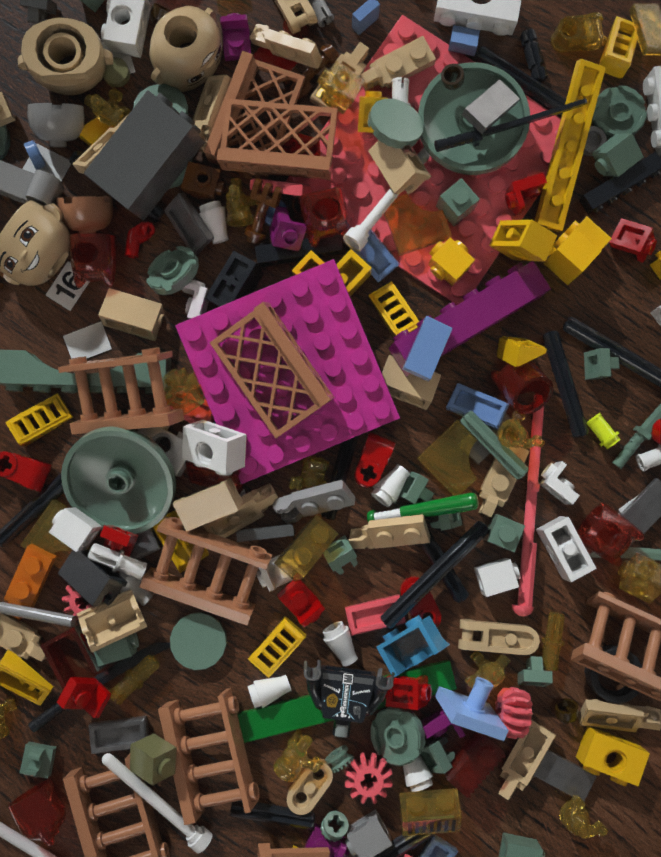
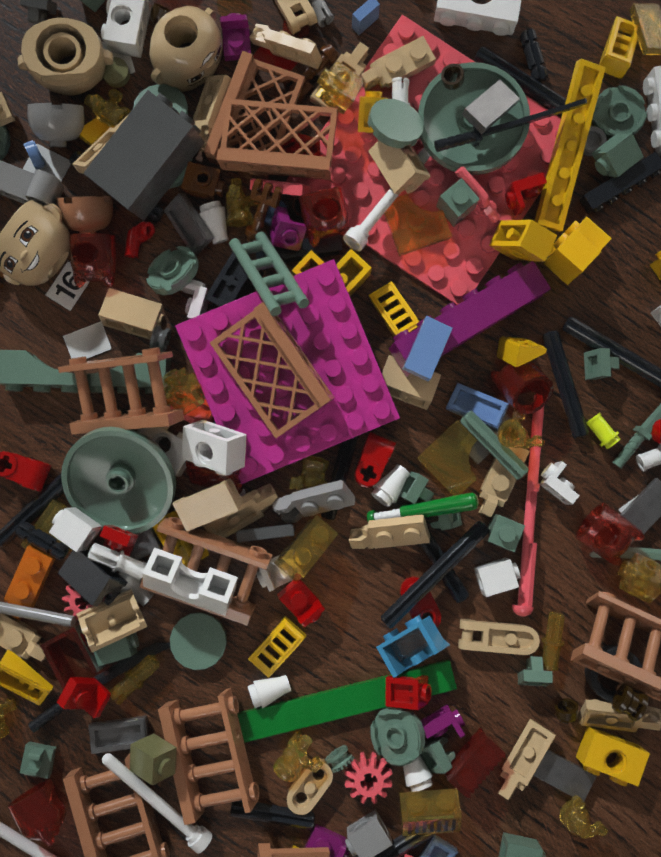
yellow slope [5,393,73,447] -> none
torso [304,660,395,737] -> none
sand green bush [320,811,349,842] -> none
sand green tile [321,535,358,575] -> none
white cone [323,621,358,666] -> none
medium blue tile [343,229,400,283] -> none
coral tile [345,594,406,636] -> none
yellow brick [428,237,475,286] -> none
light blue tile [435,677,509,741] -> none
medium blue tile [448,25,480,56] -> none
clear yellow piece [464,651,511,699] -> none
coral gear [495,687,533,739] -> none
white brick [536,516,597,582] -> none
clear yellow piece [551,12,607,53] -> none
red bracket [609,218,657,263] -> none
none -> black axle [15,522,70,560]
none -> white arch [142,548,238,616]
none -> dark grey bush [150,325,172,352]
none -> sand green bar [229,232,309,316]
none -> coral piece [455,166,501,223]
none -> dark brown wheel [612,683,649,721]

